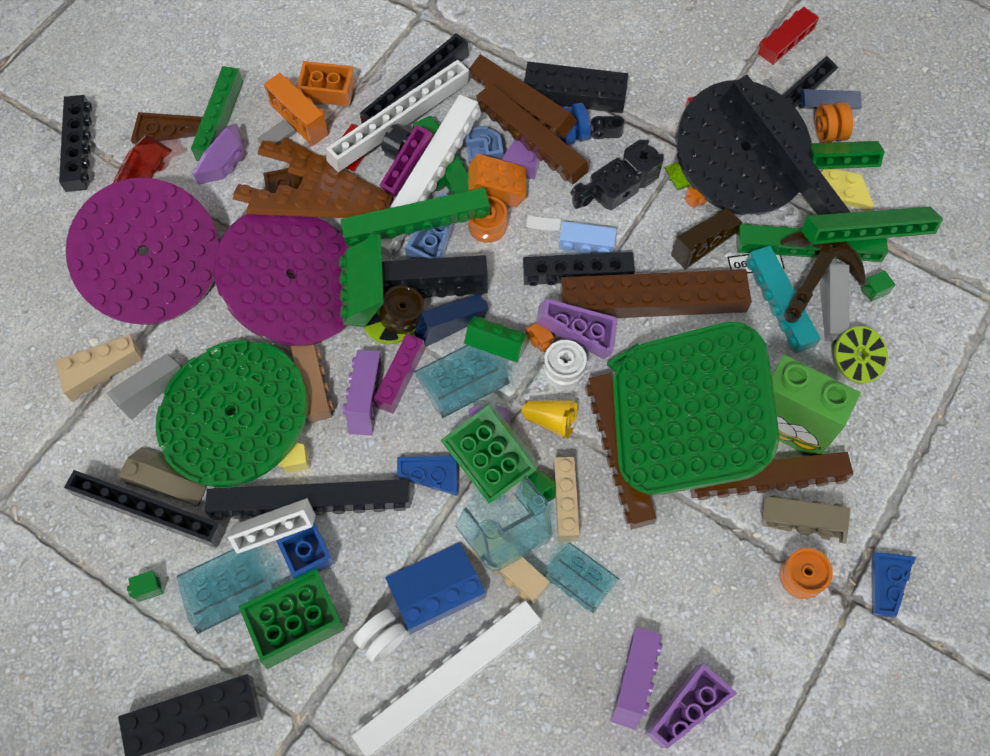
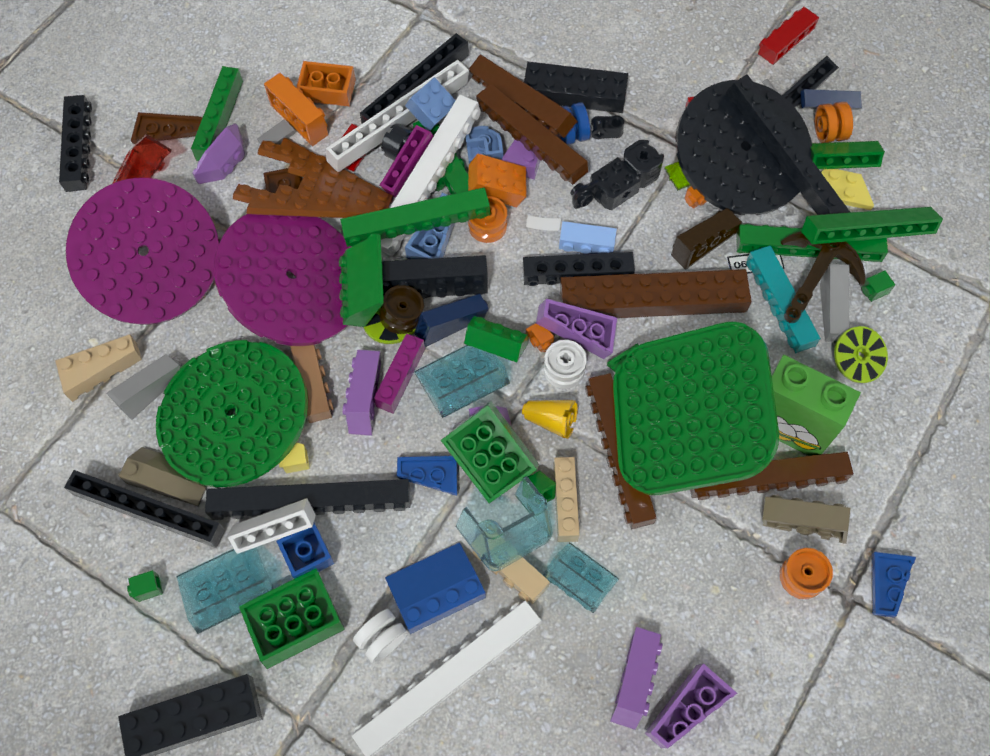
none -> medium blue brick [405,77,456,131]

